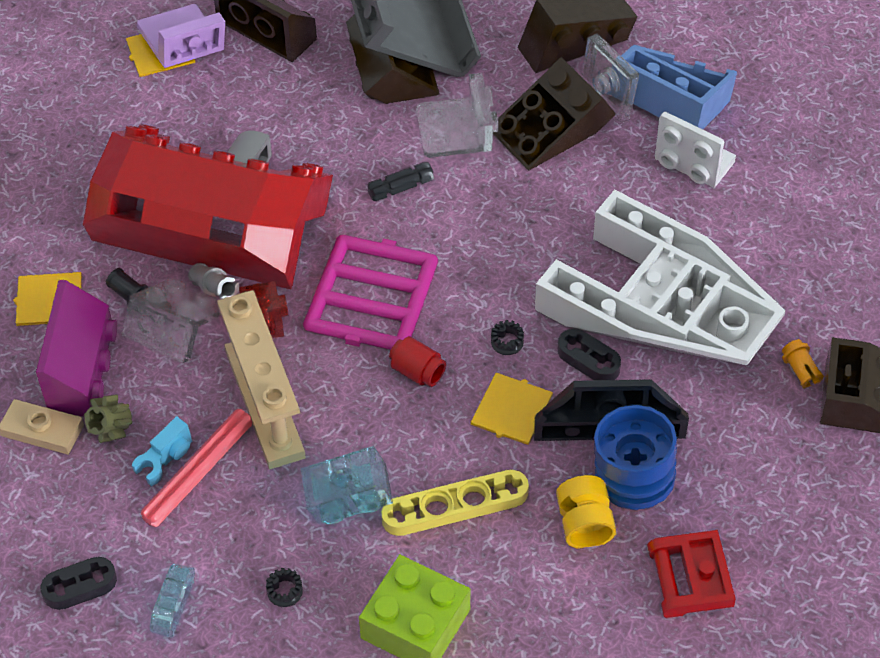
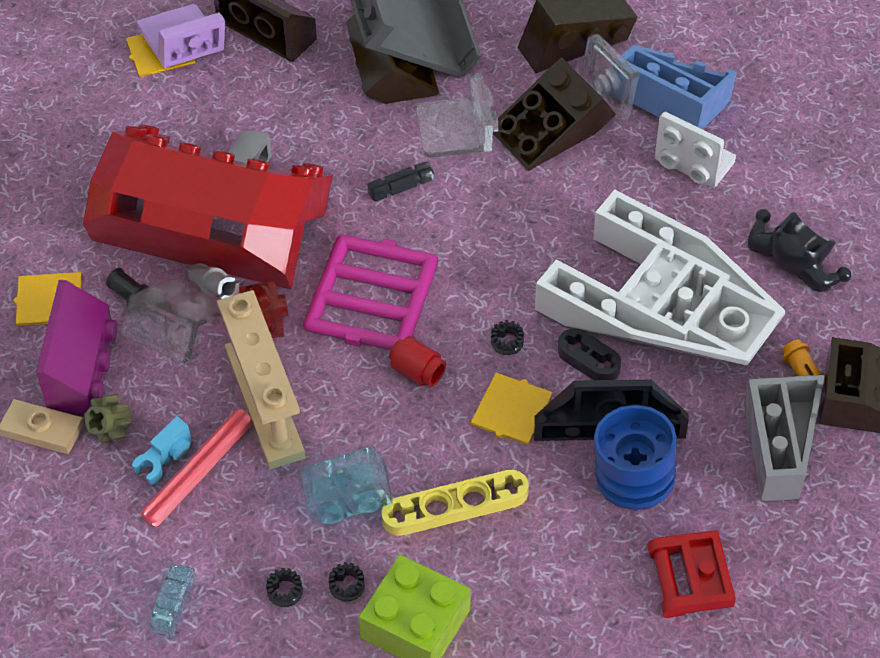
black beam [40,557,117,610] -> none
yellow wheel [556,475,616,549] -> none
none -> black bush [328,562,365,602]
none -> light grey wedge [744,375,825,501]
none -> black piece [748,209,852,292]

